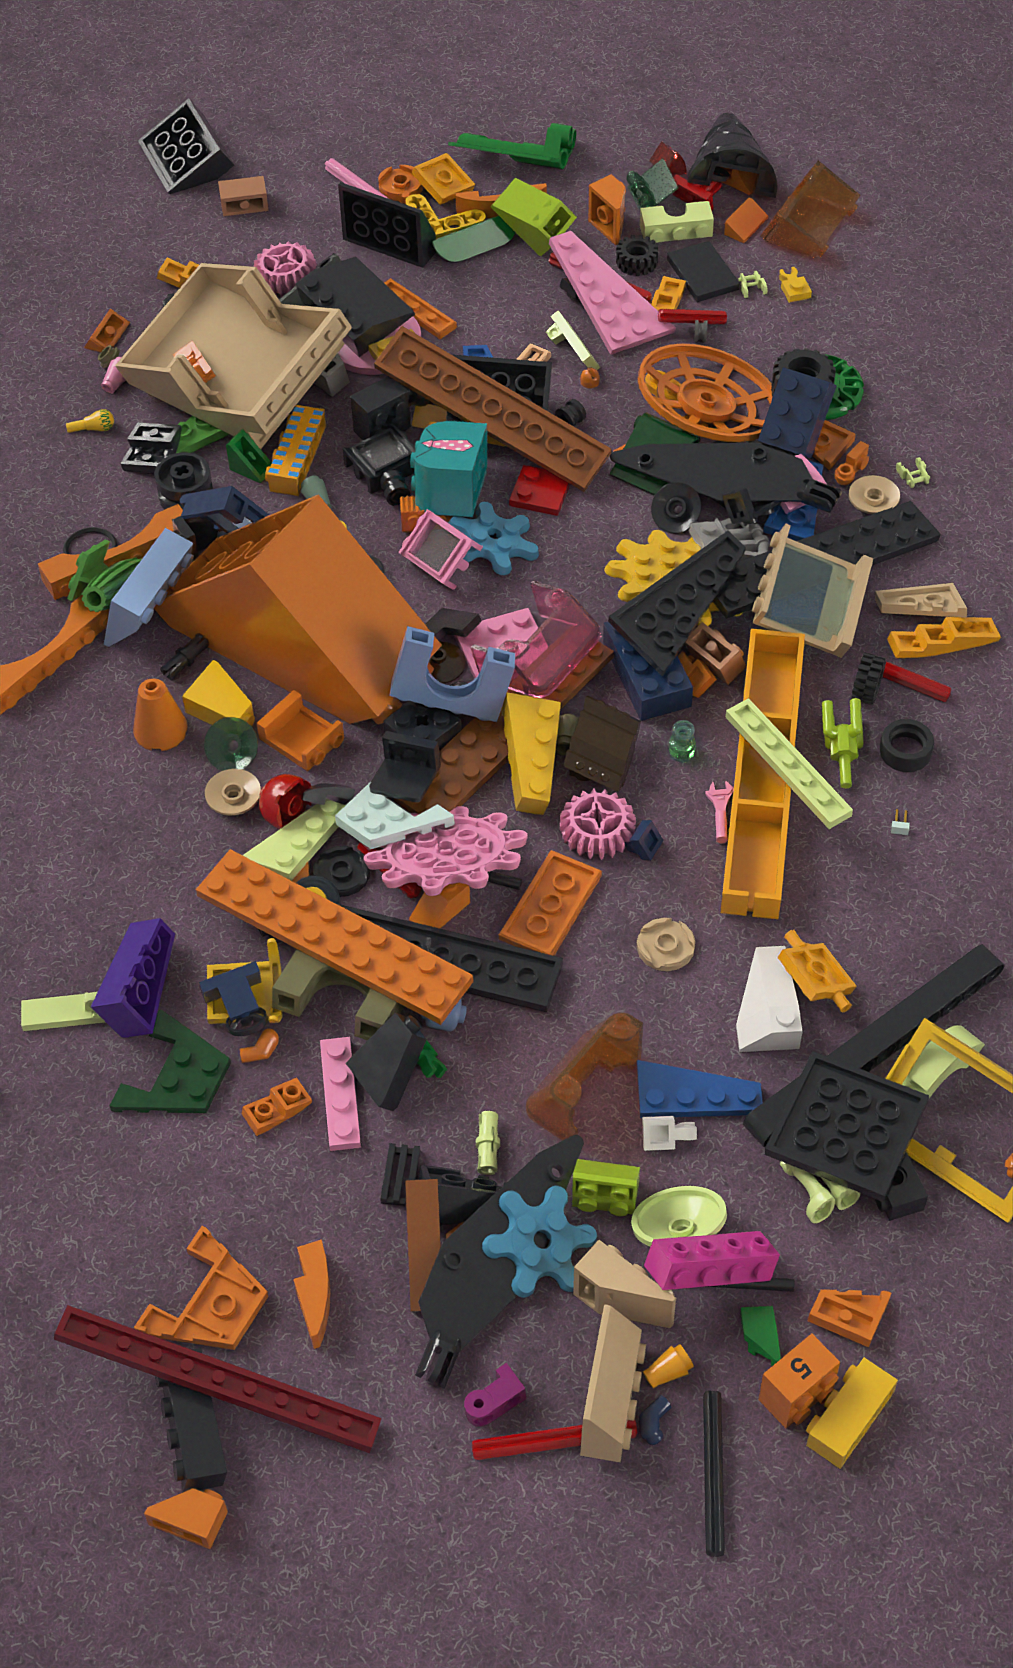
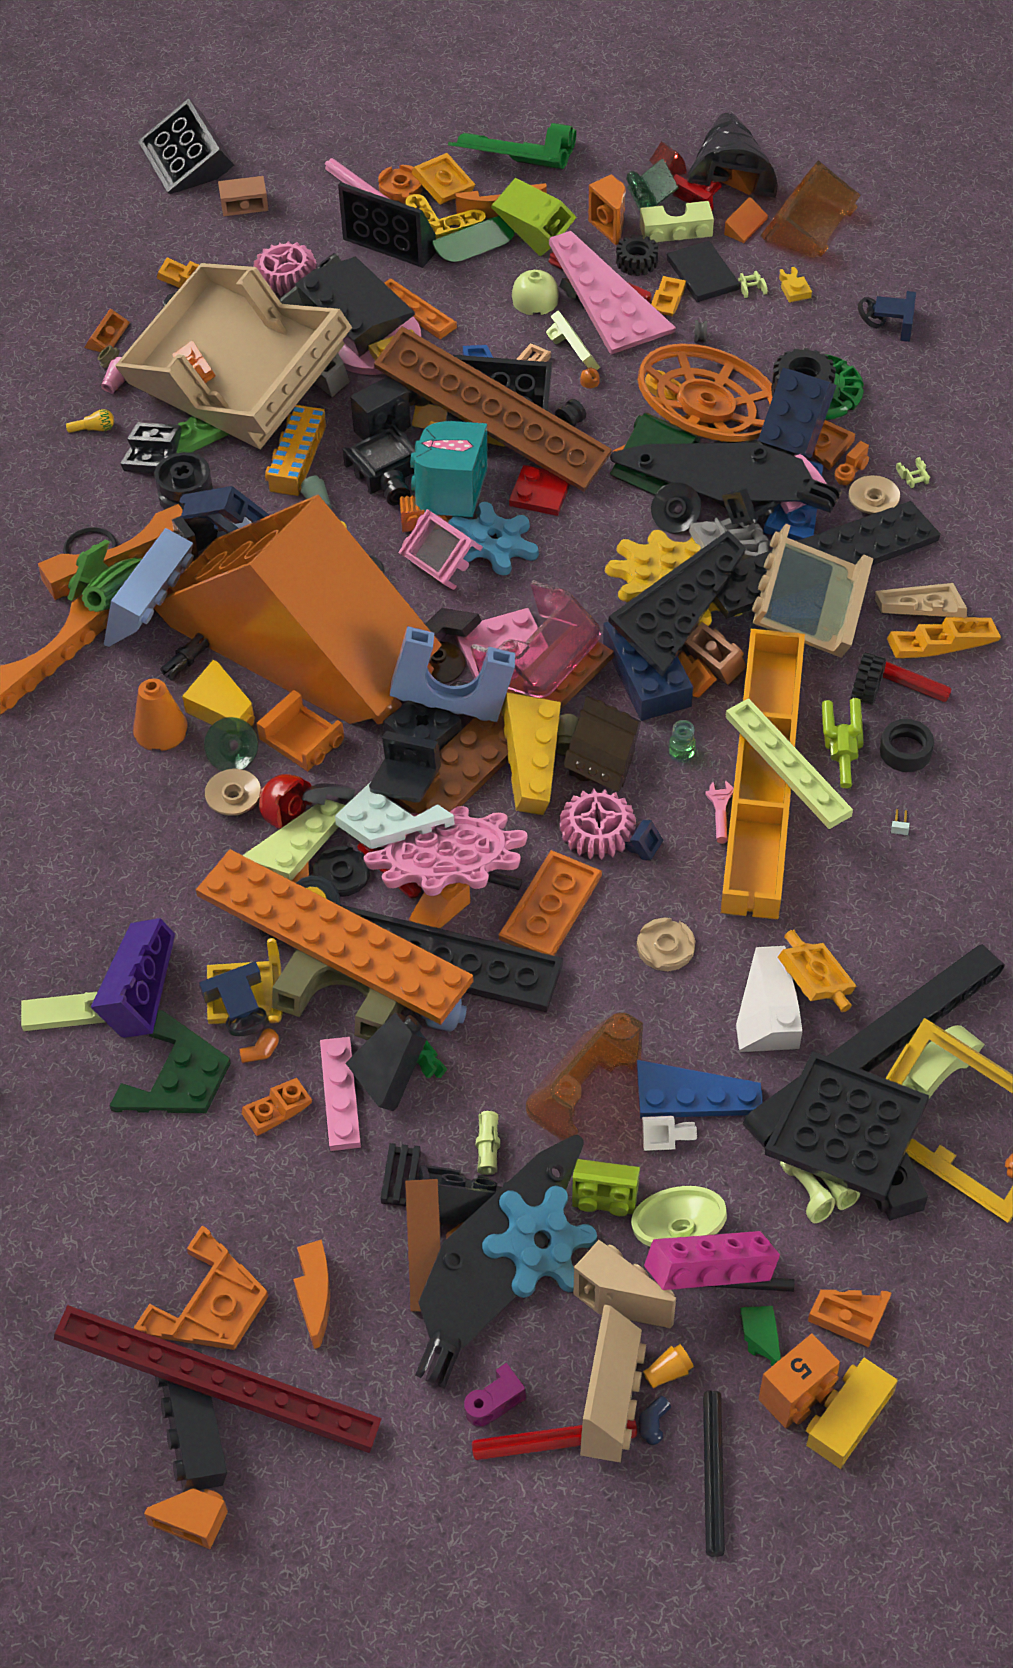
green slope [226,429,272,483] -> none
red axle [658,309,727,324] -> none
none -> yellowish green cylinder [512,270,559,315]
none -> dark blue piece [858,291,916,342]

